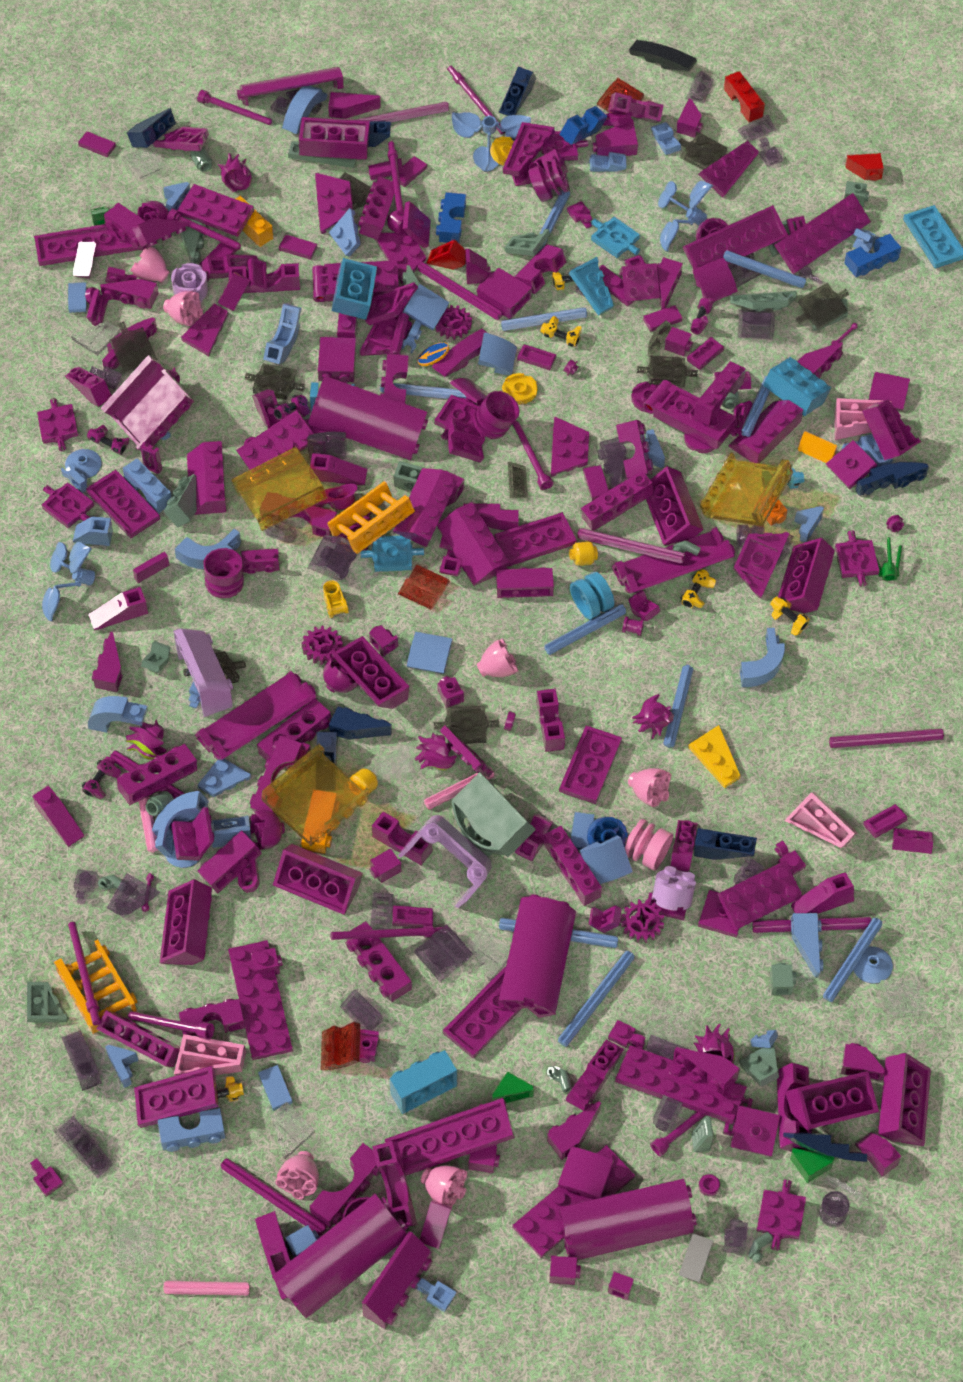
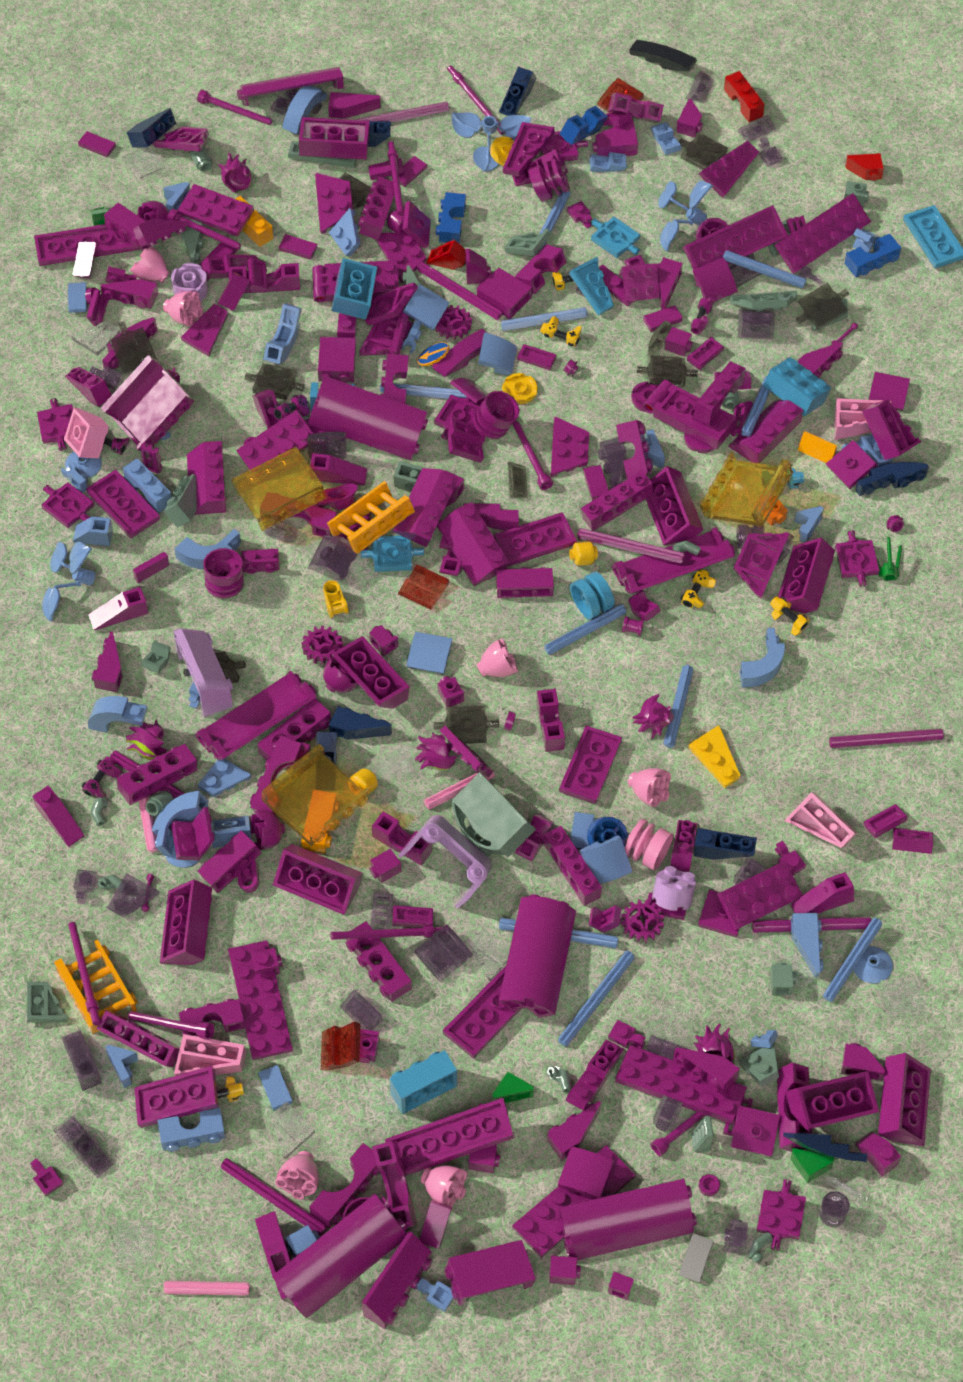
none -> bright pink slope [64,408,109,458]
none -> sand green arm [90,797,108,826]
none -> magenta panel [444,1240,536,1306]

